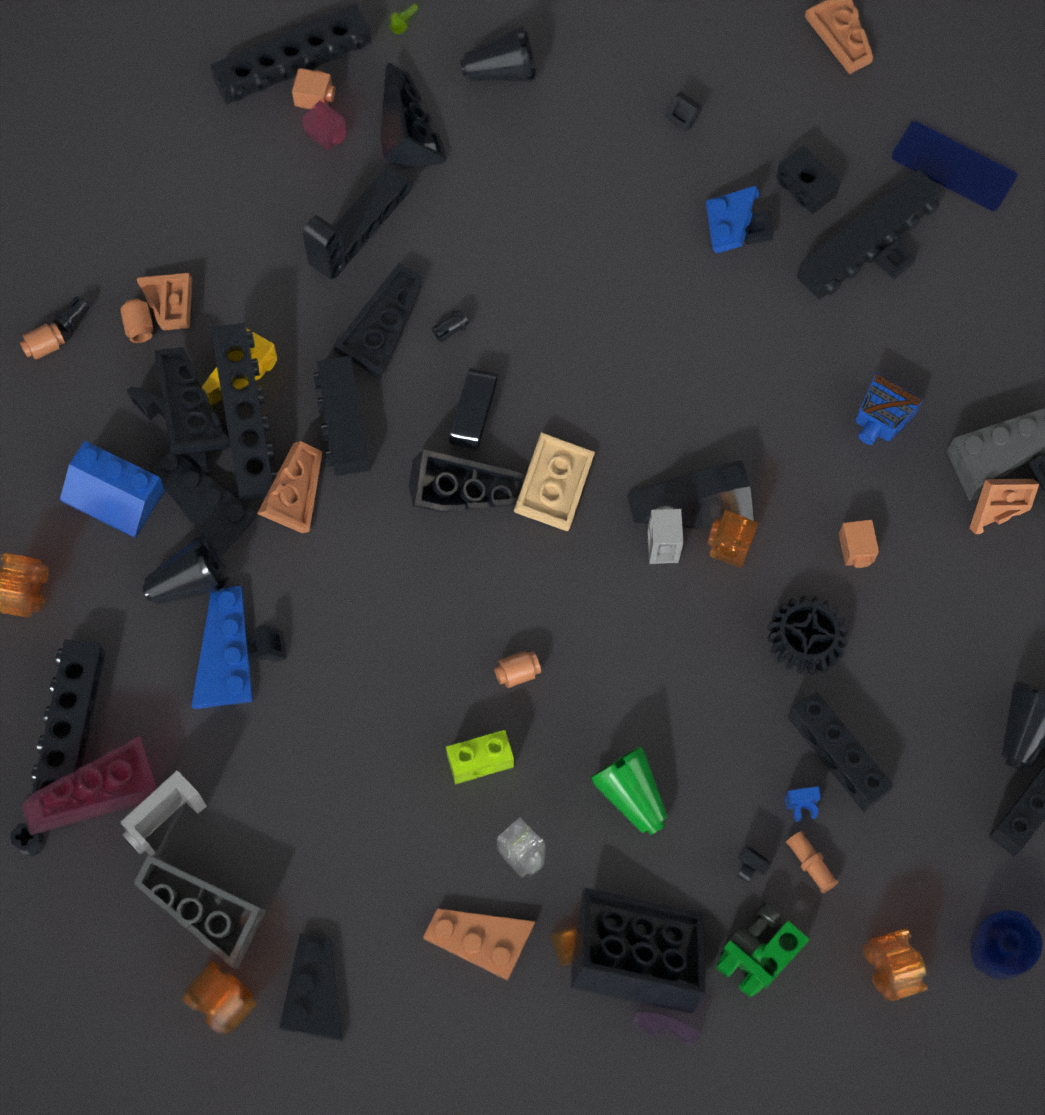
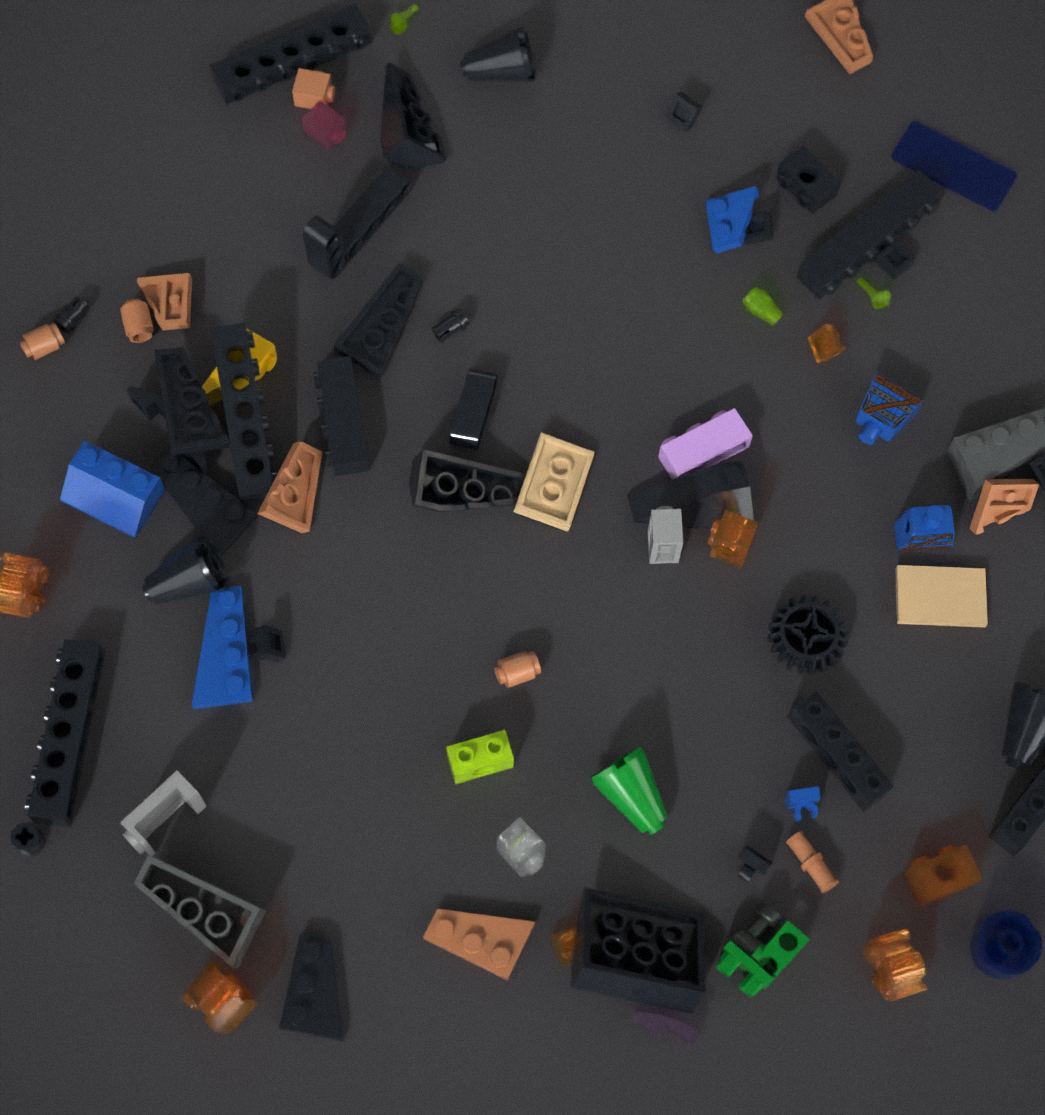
clear pink wedge [21,735,157,835] -> none
nougat brick [839,520,879,568] -> none
none -> lavender brick [658,408,753,479]
none -> clear neon green cone [741,286,784,326]
none -> clear orange tile [808,324,846,363]
none -> clear neon green hand [857,277,891,309]
none -> blue torso [894,505,955,552]
none -> tan tile [895,565,988,627]
none -> clear orange brick [904,844,983,908]

